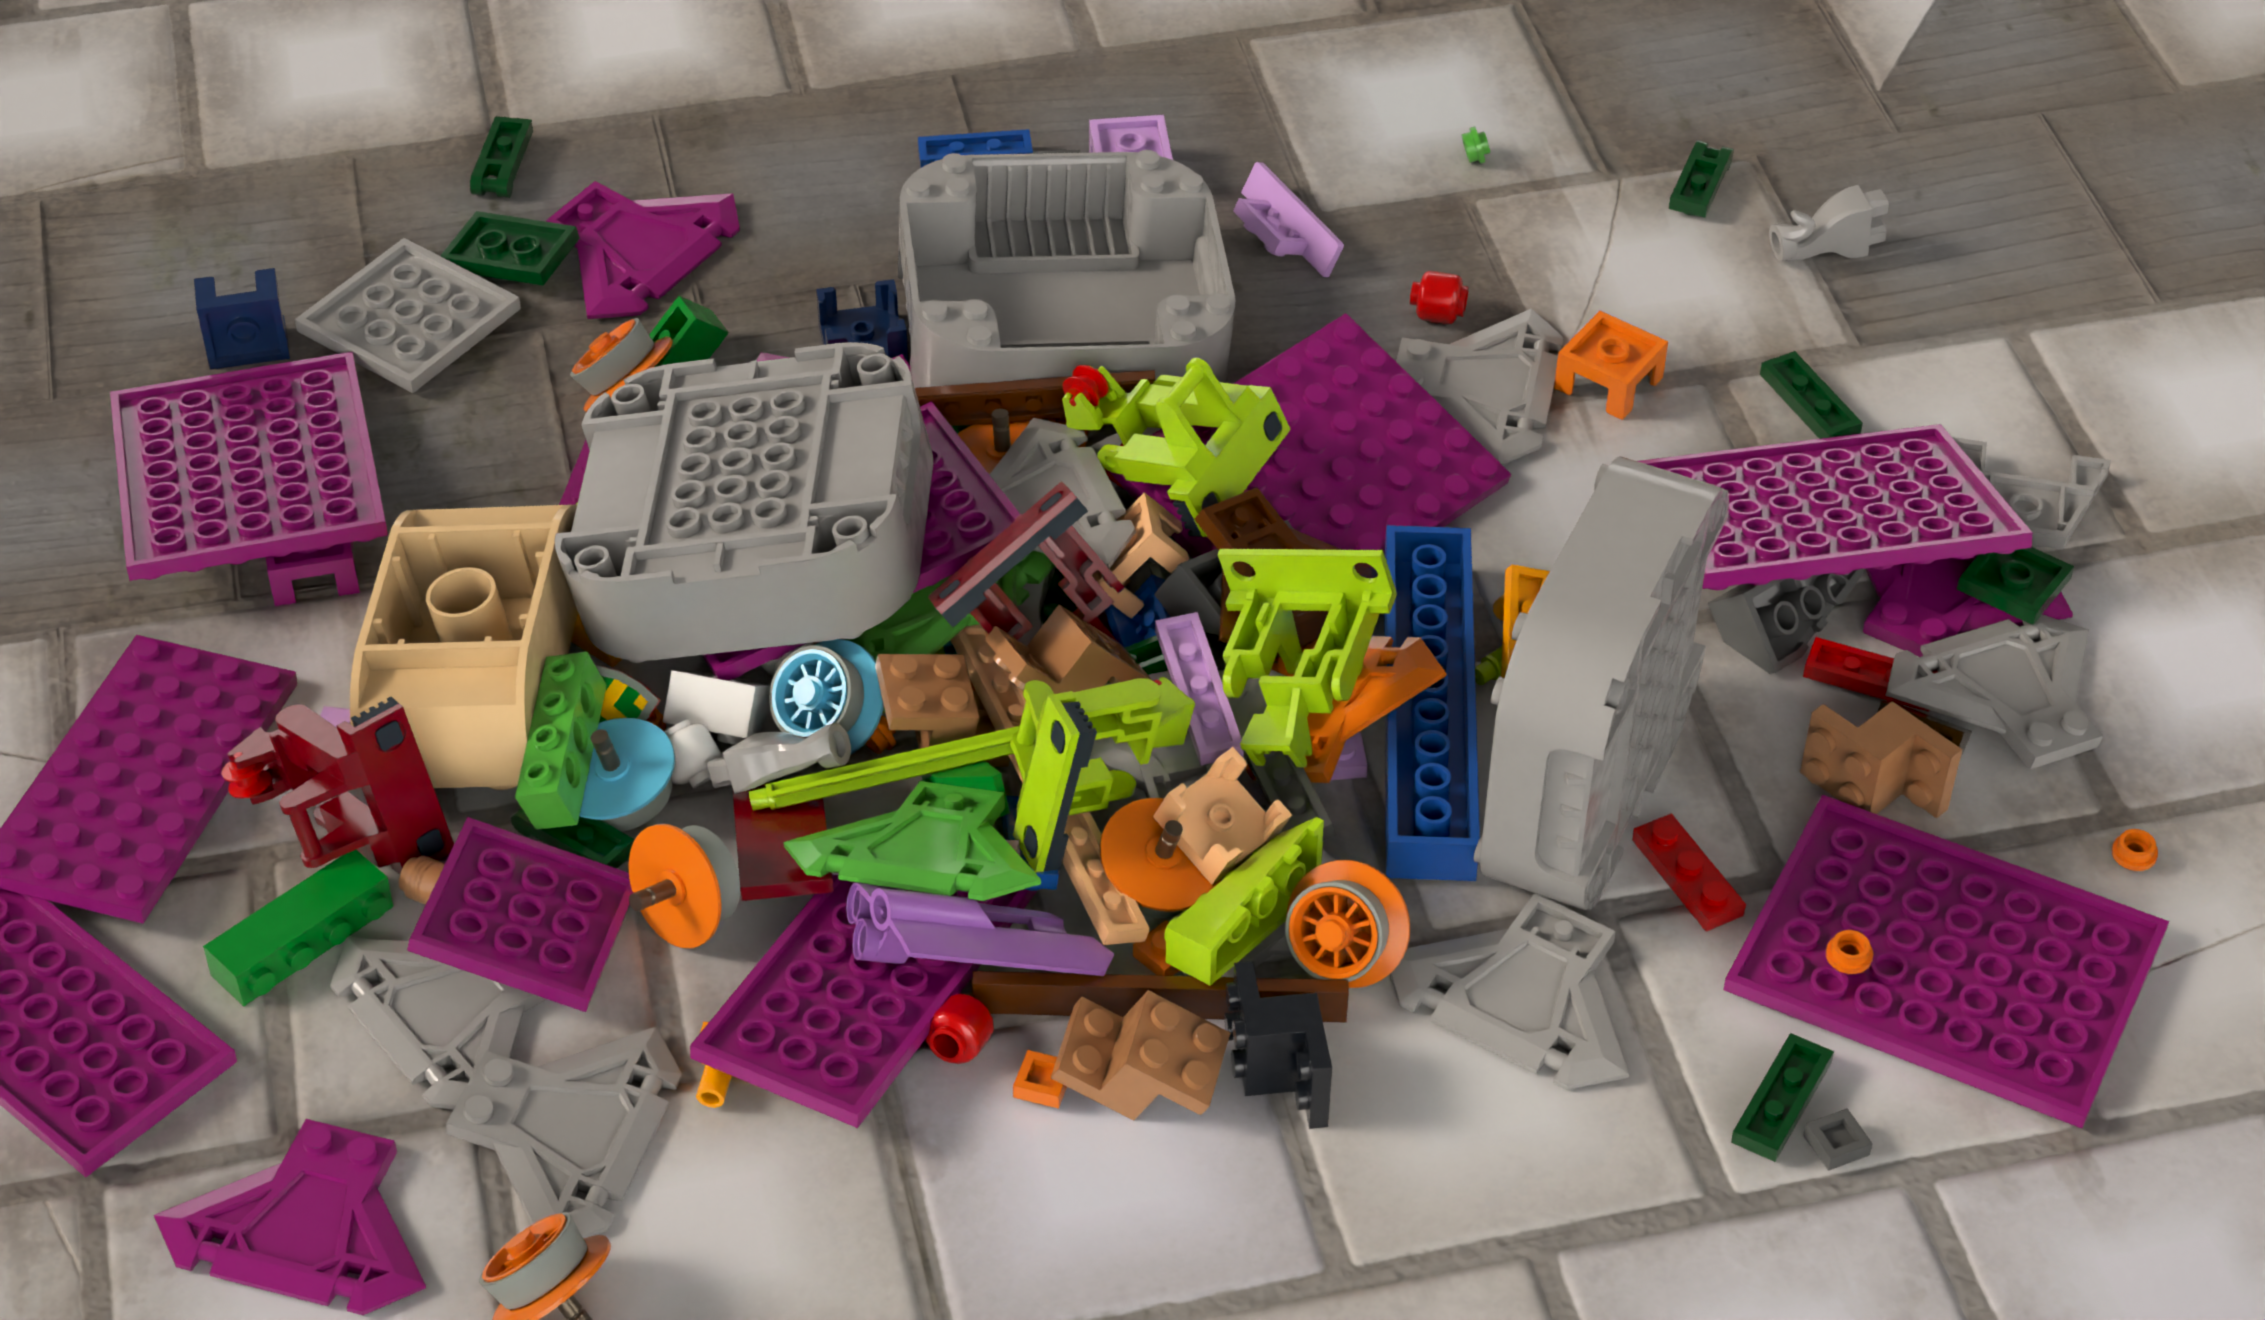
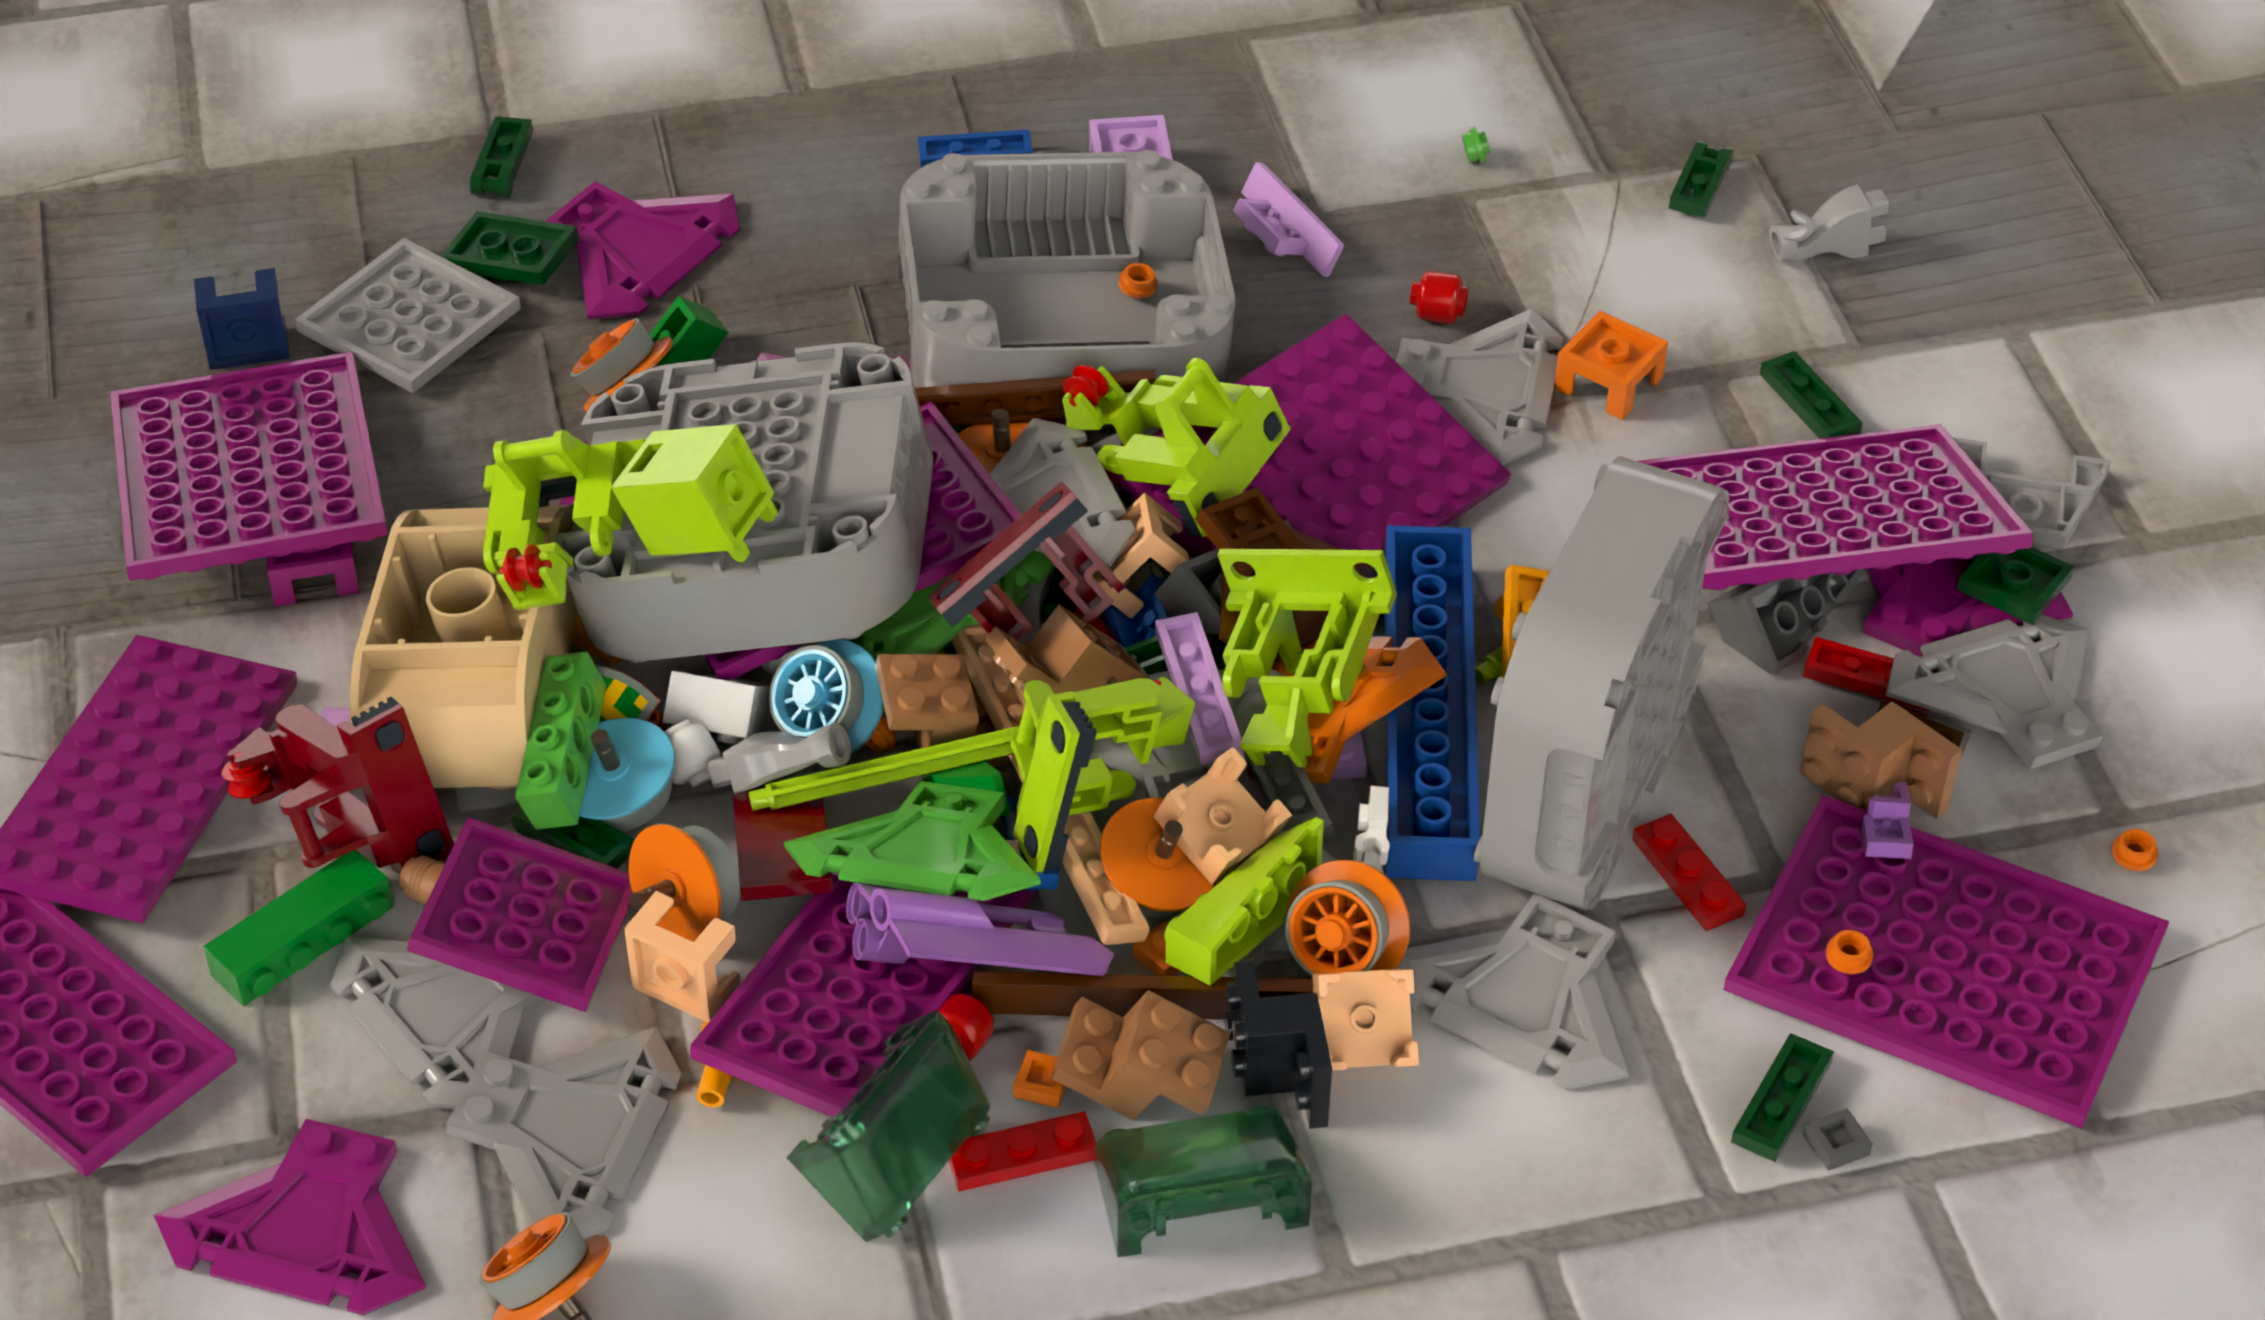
dark blue panel [816,279,908,362] -> none
none -> lime container [483,429,645,611]
none -> lime container [611,424,778,562]
none -> light nougat panel [624,891,741,1022]
none -> clear green windscreen [787,1010,991,1242]
none -> red plate [946,1111,1098,1192]
none -> clear green windscreen [1095,1106,1312,1258]
none -> orange plate [1118,263,1158,299]
none -> light nougat panel [1312,968,1419,1071]
none -> white plate [1353,786,1390,874]
none -> medium lavender slope [1862,782,1914,859]

